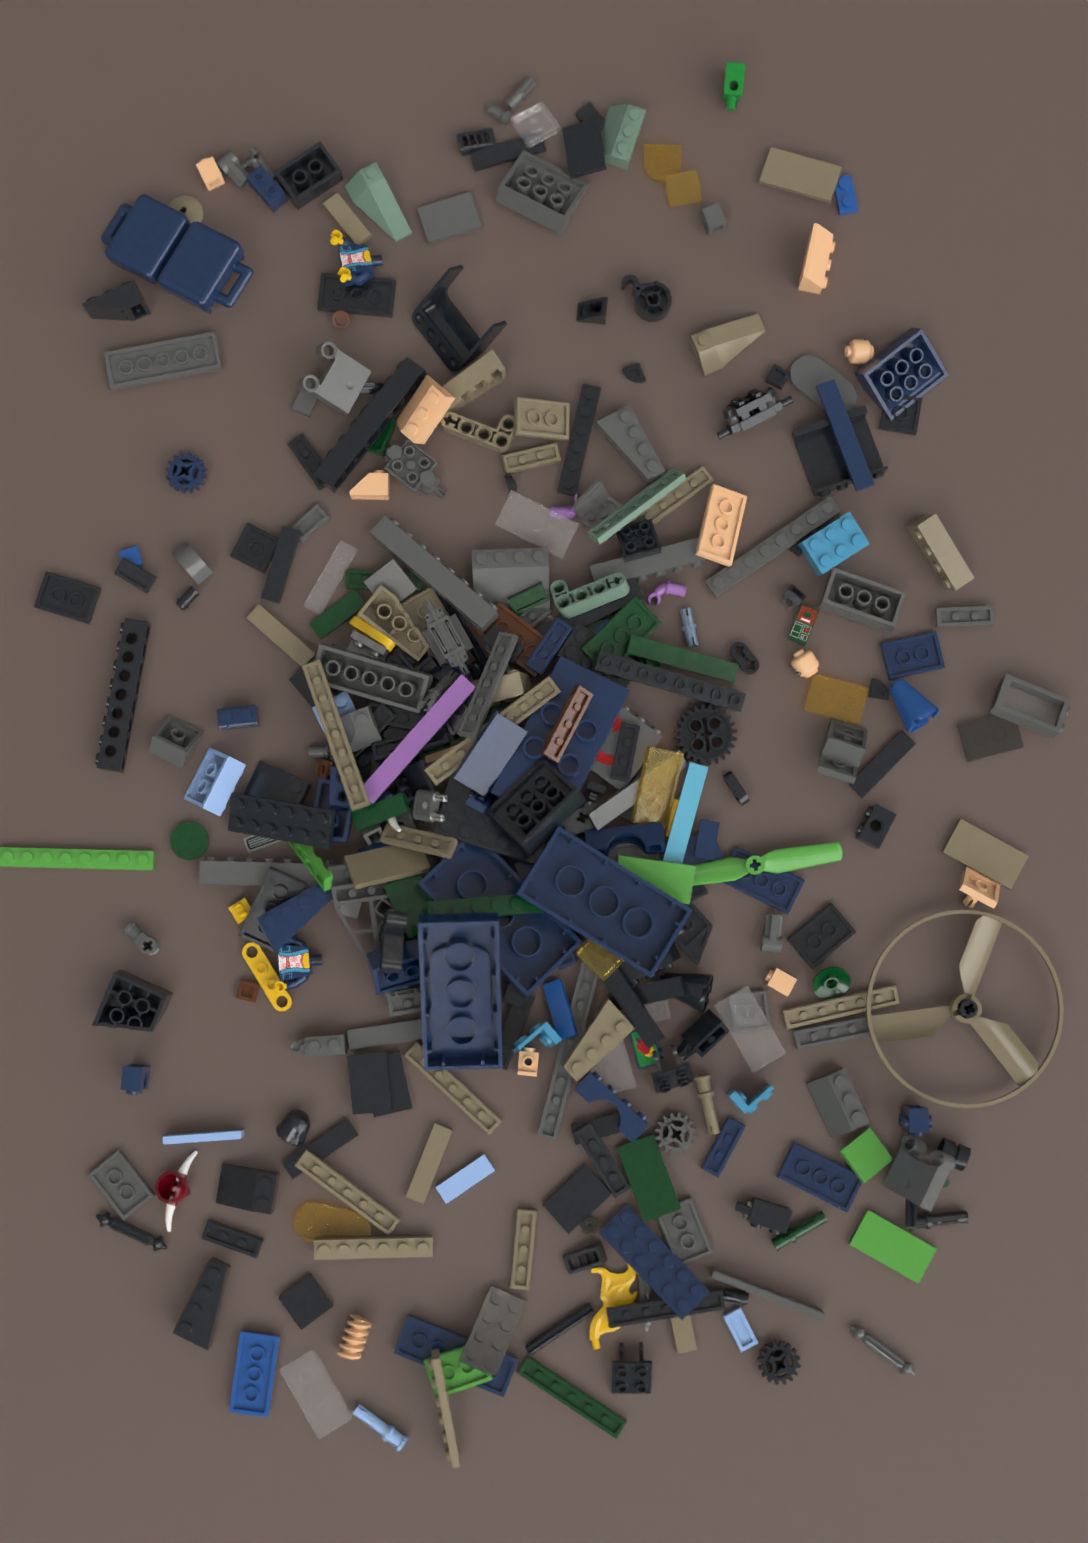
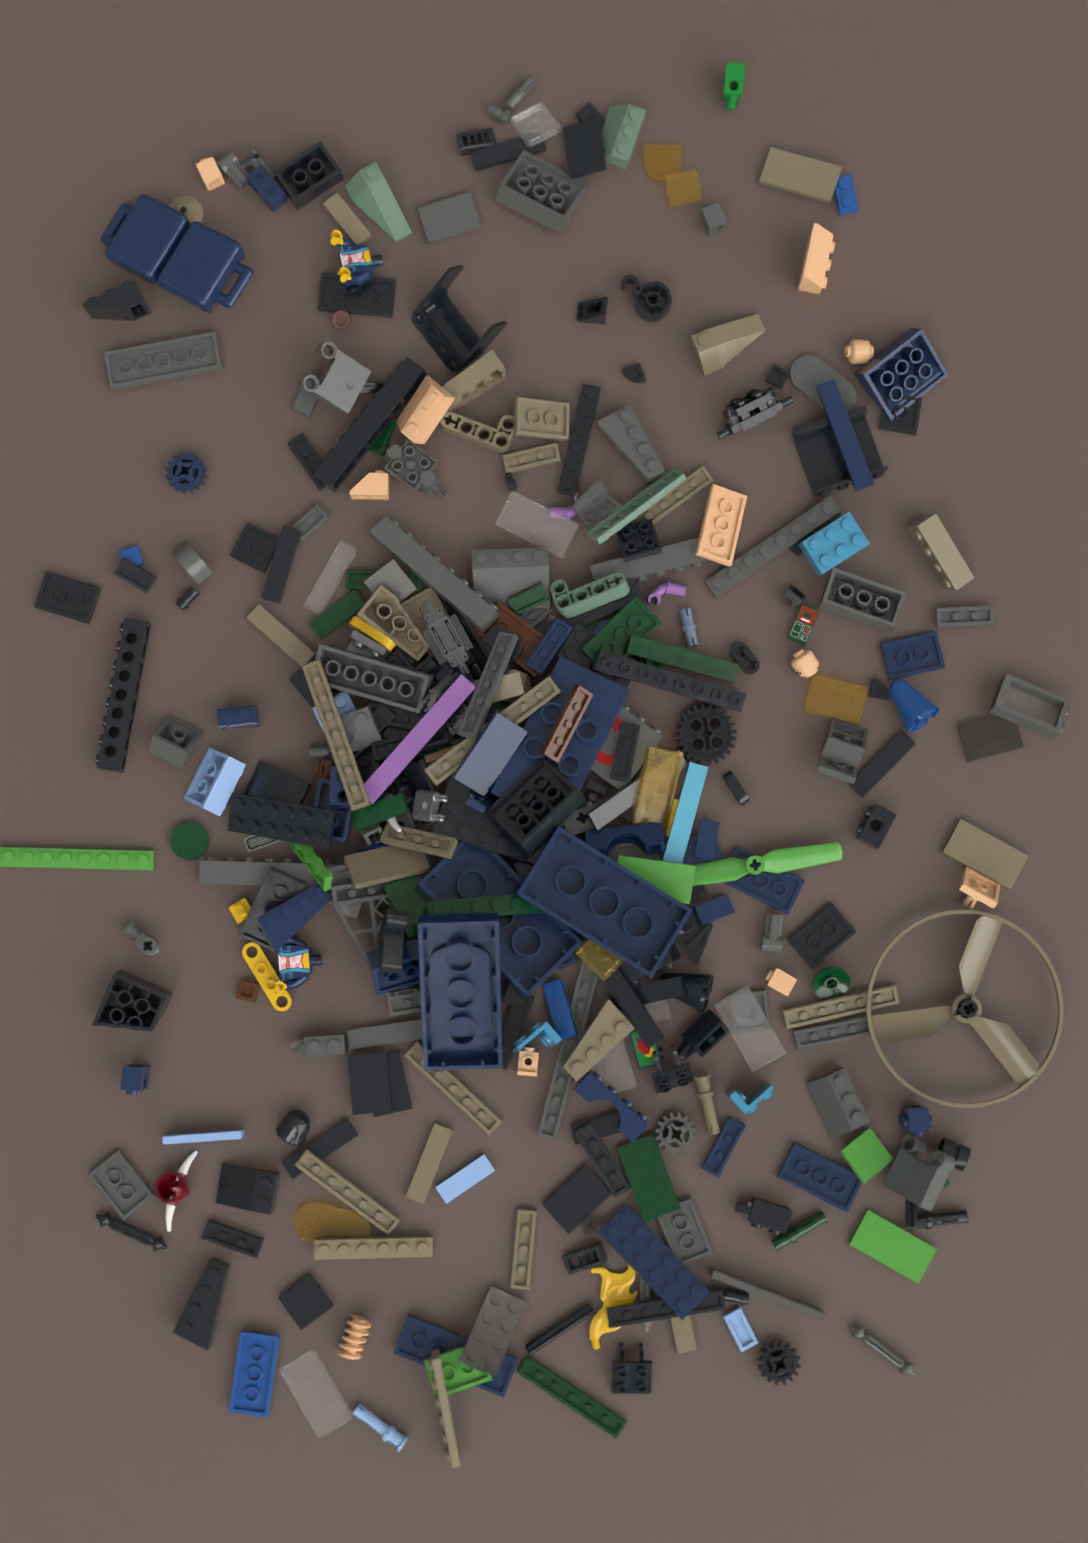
none -> dark blue tile [693,895,735,926]

